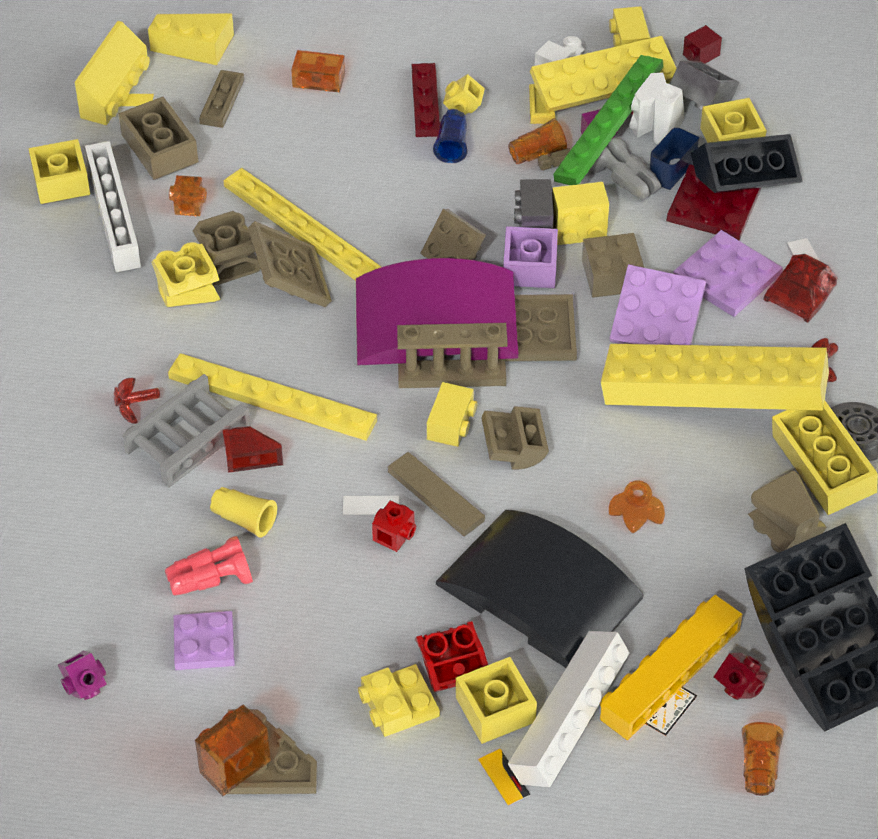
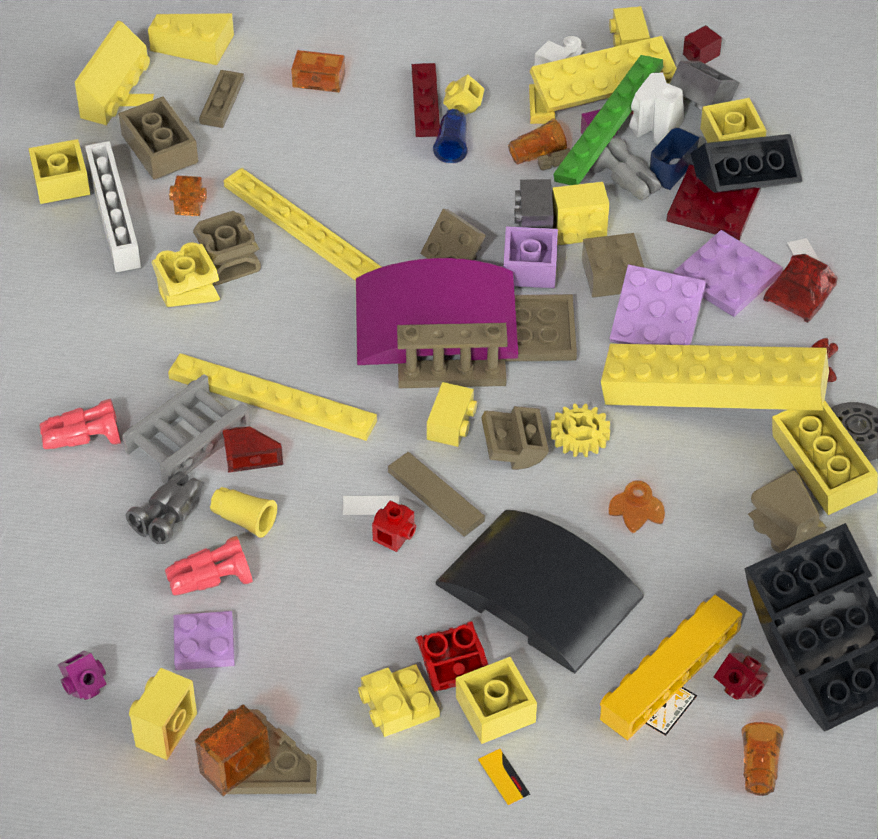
clear red plant [114,378,160,424] -> none
dark tan plate [248,221,332,307] -> none
white brick [508,631,630,787] -> none
none -> coral piece [39,398,121,449]
none -> flat silver piece [125,471,204,544]
none -> light yellow brick [129,668,197,760]
none -> light yellow gear [551,403,610,457]

